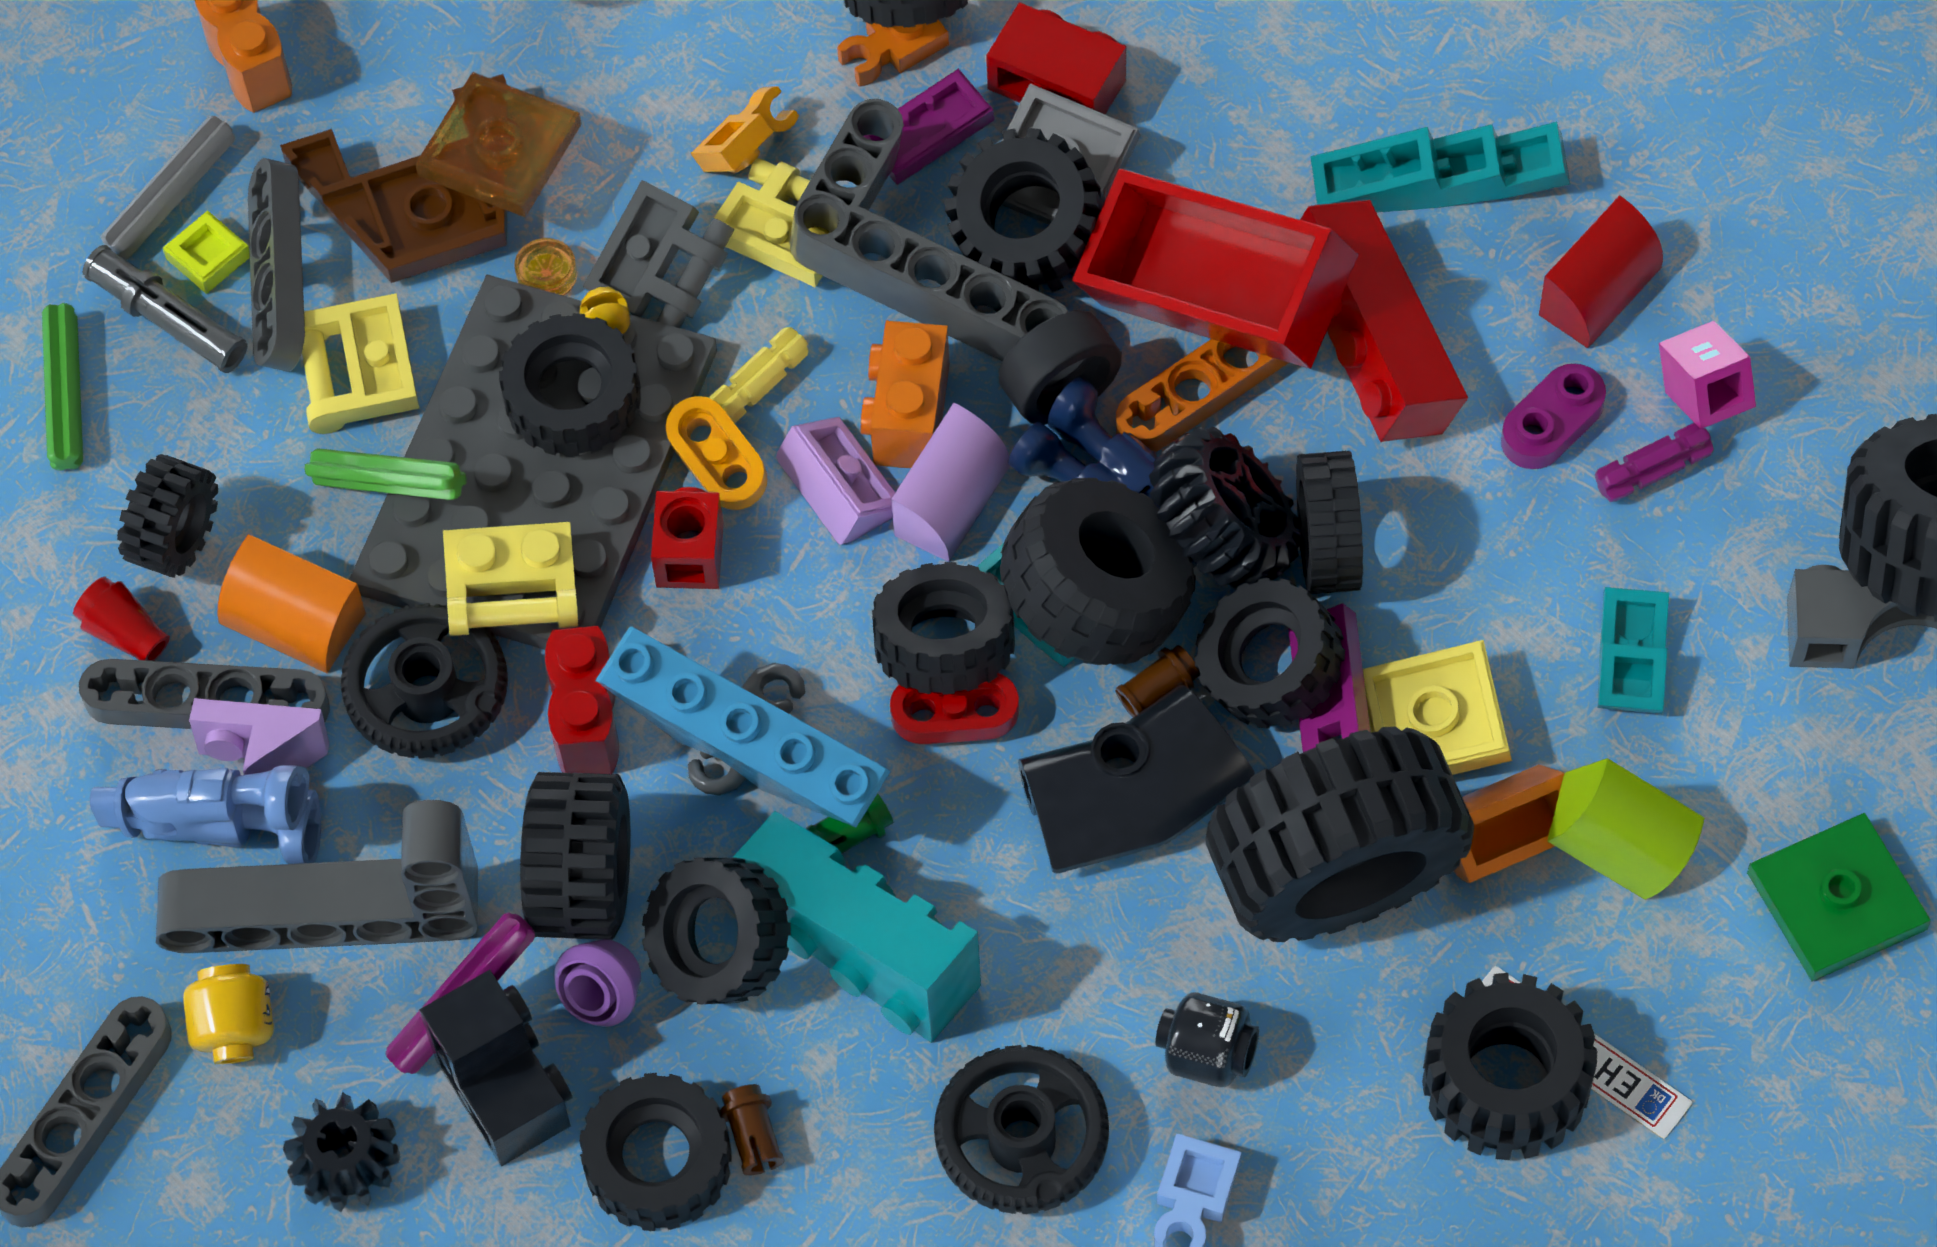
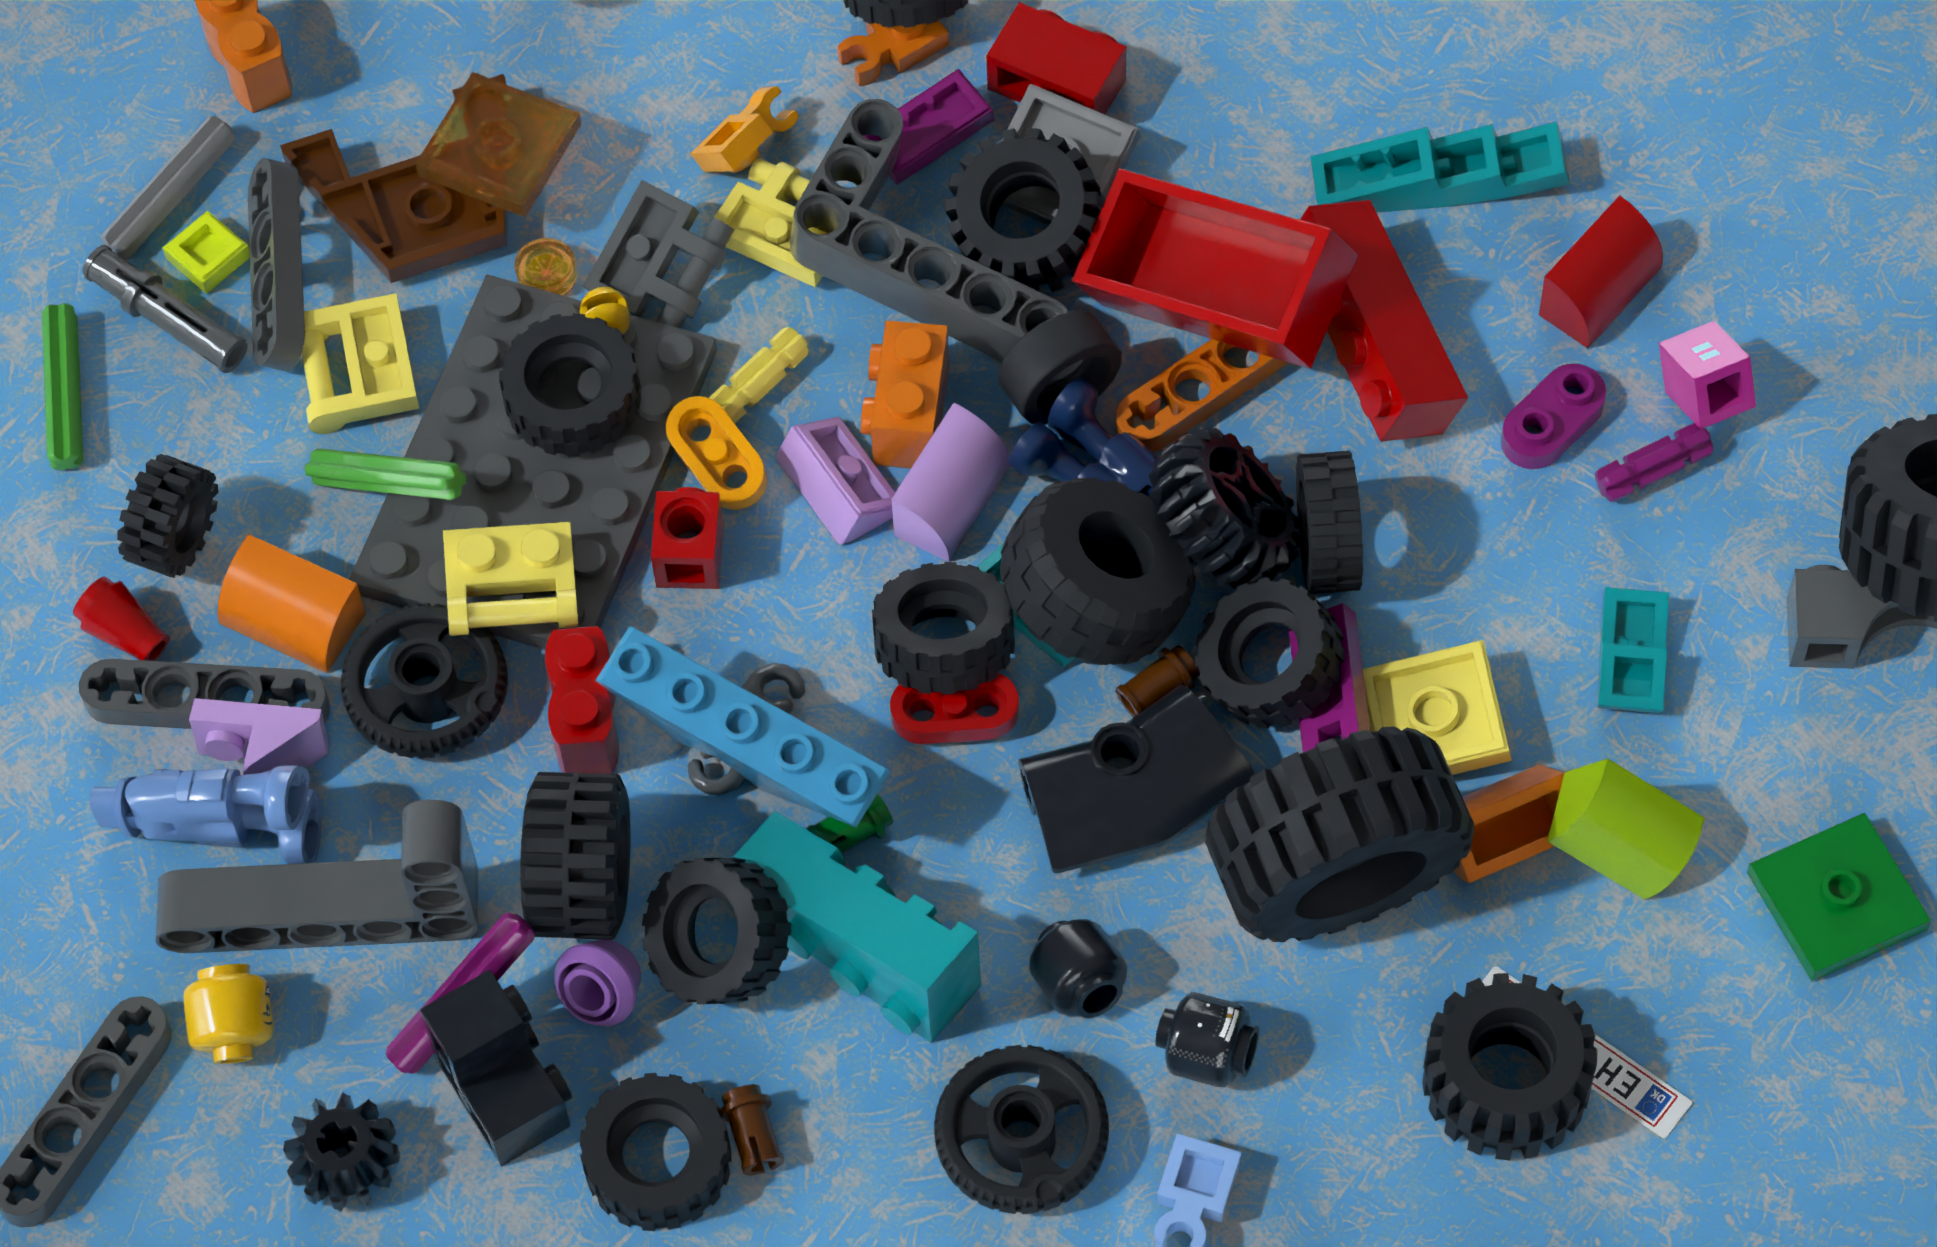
none -> black head [1029,919,1127,1018]

